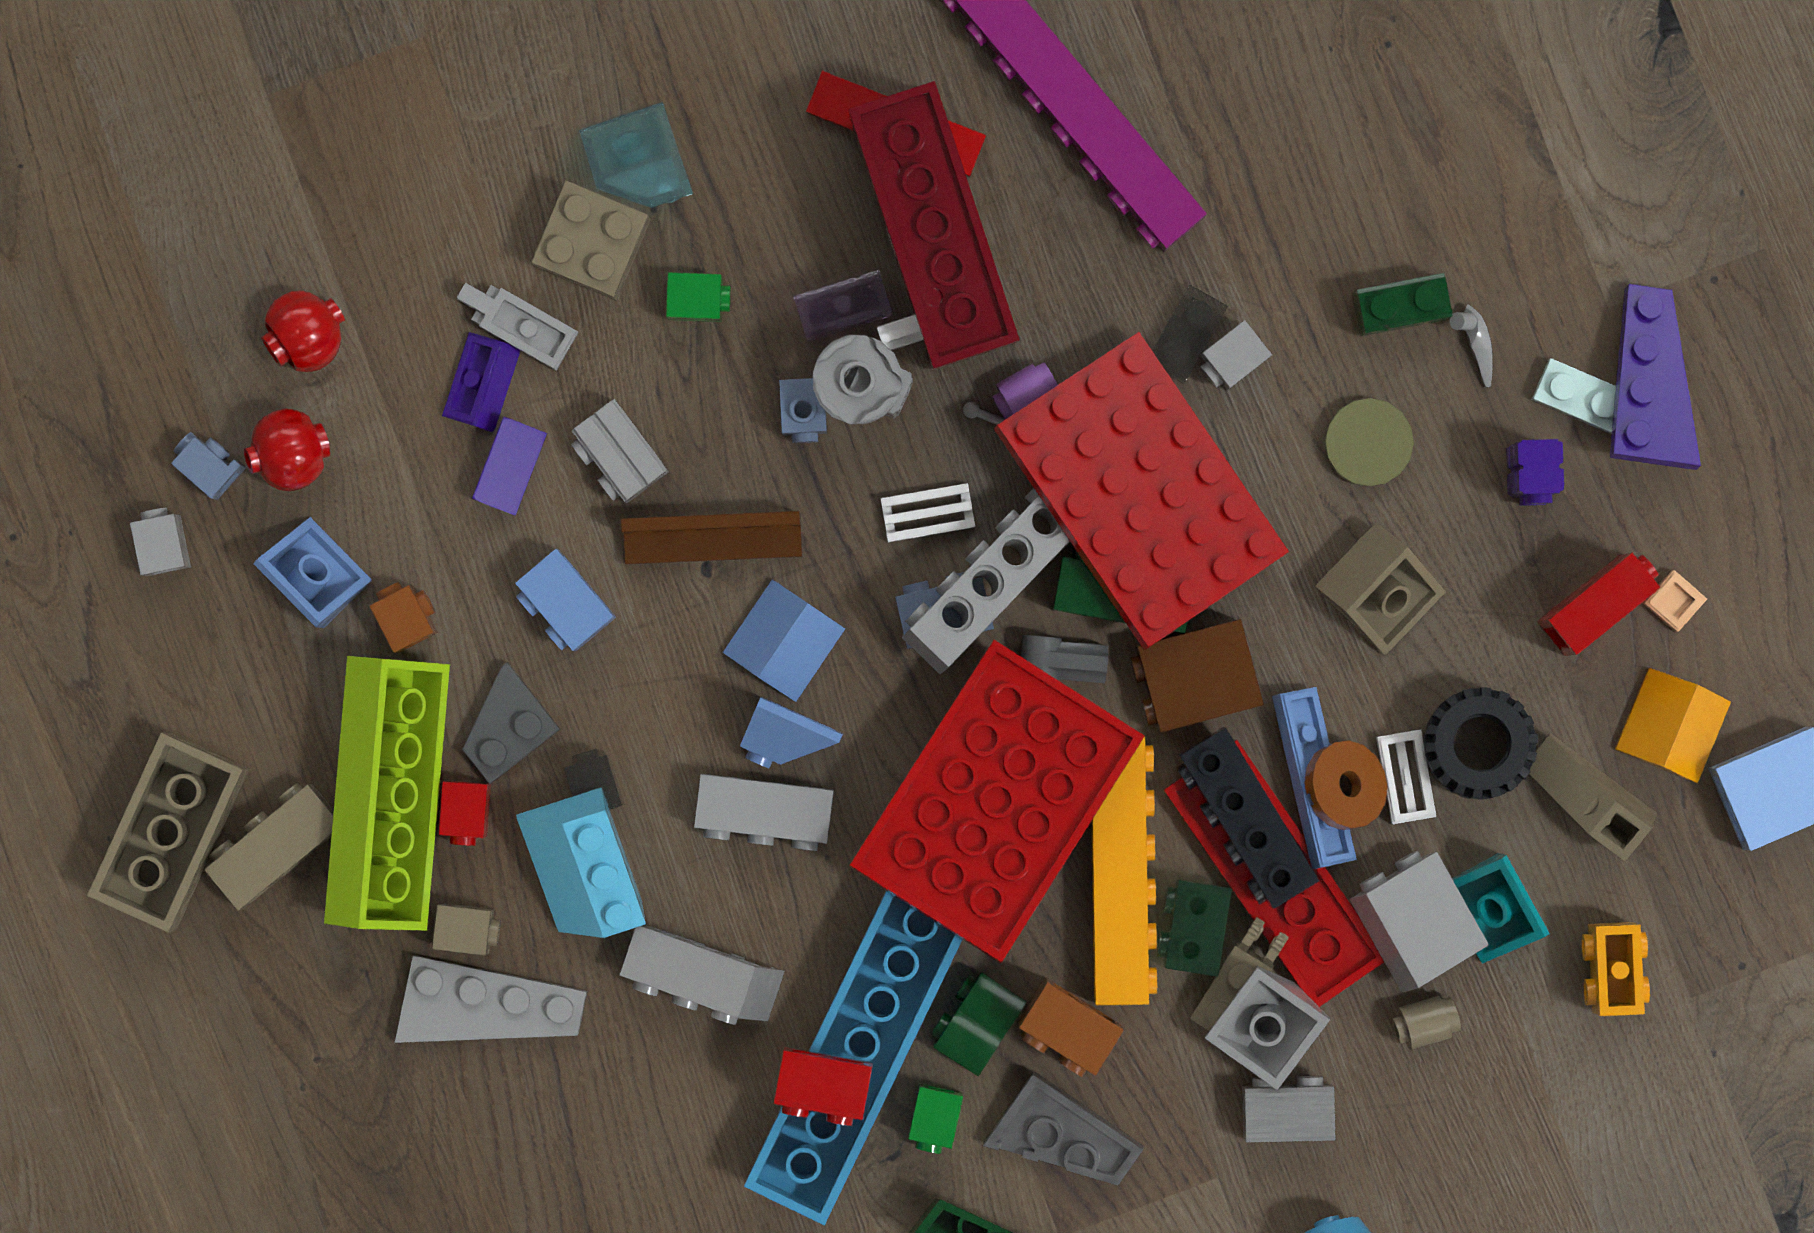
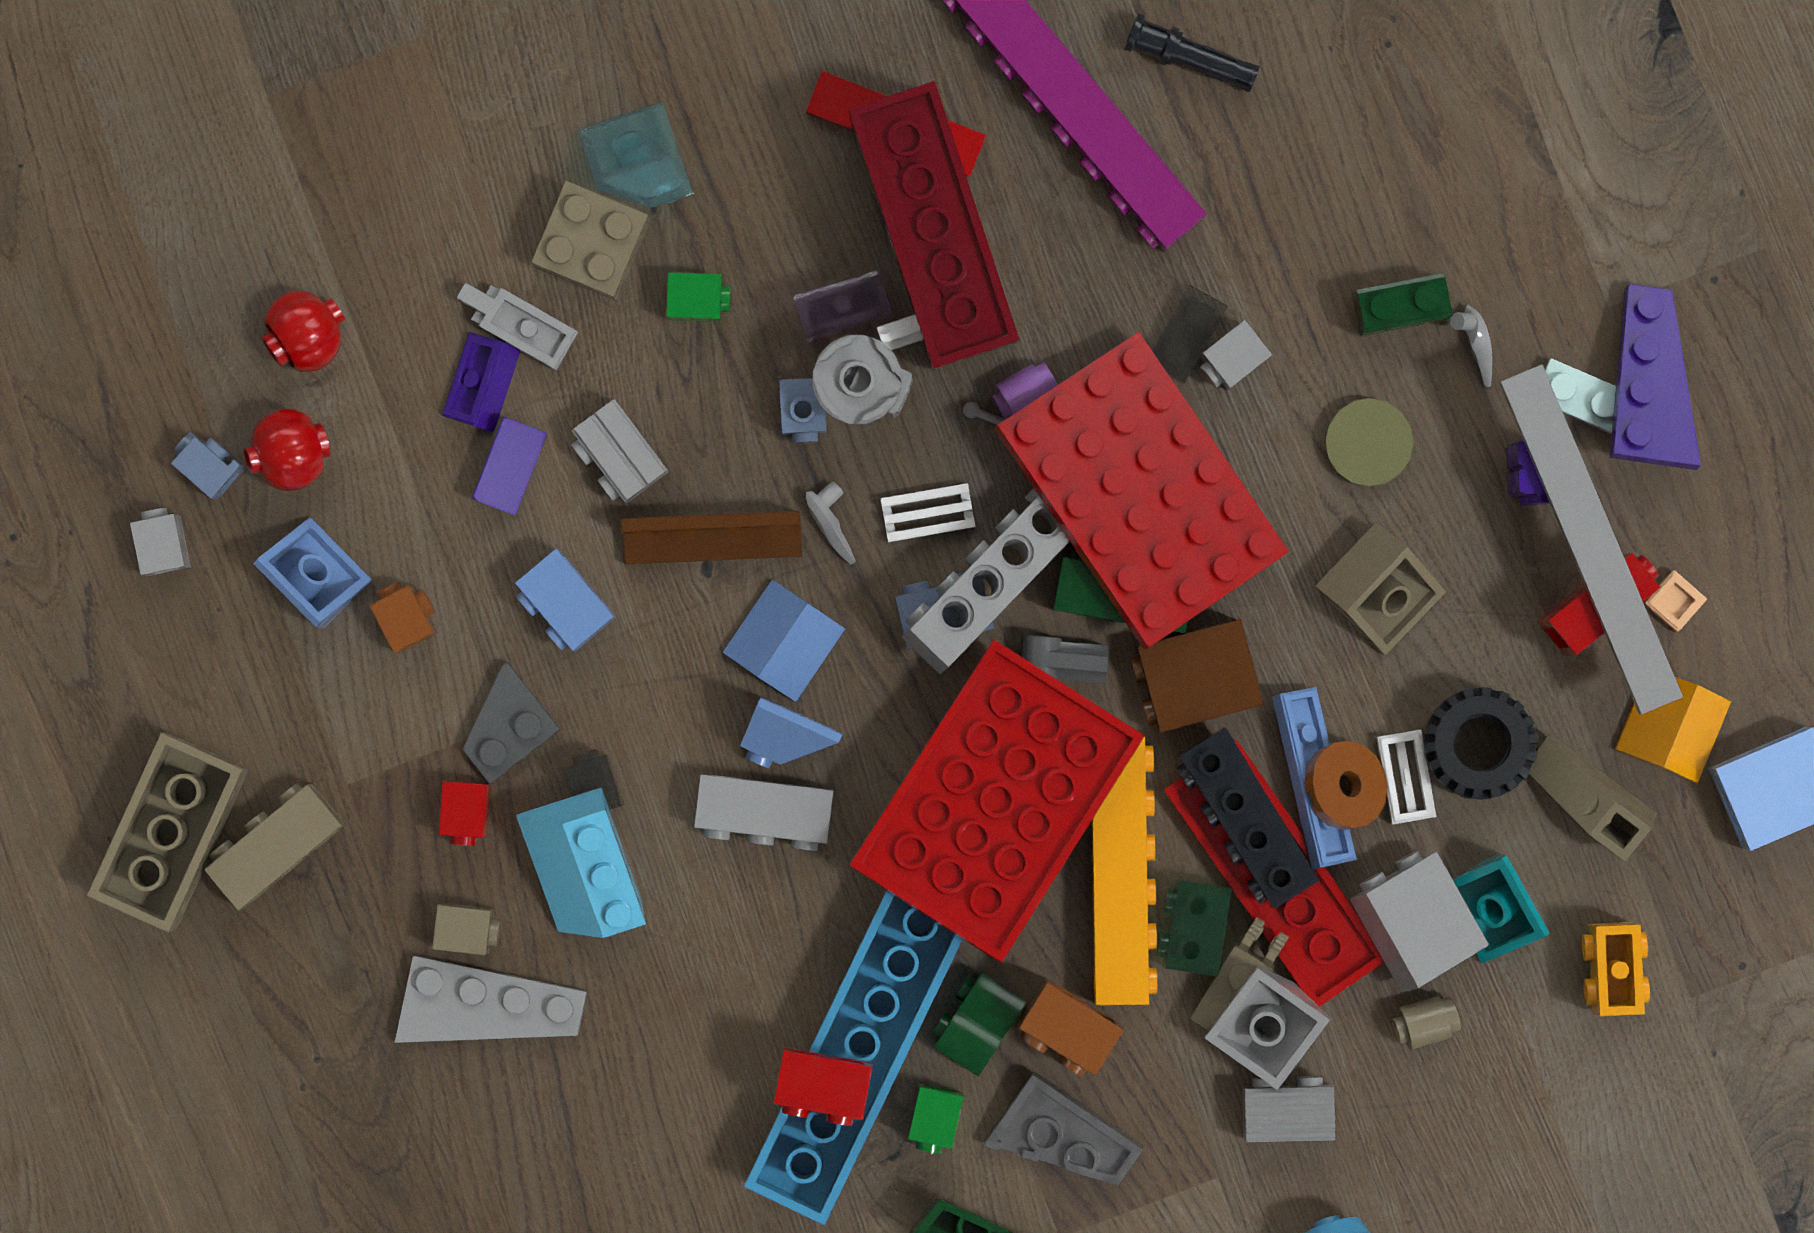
lime brick [324,656,450,931] -> none
light grey wedge [620,925,785,1025] -> none
none -> light grey bar [806,481,856,565]
none -> black pin [1124,13,1260,93]
none -> light grey tile [1499,365,1683,715]

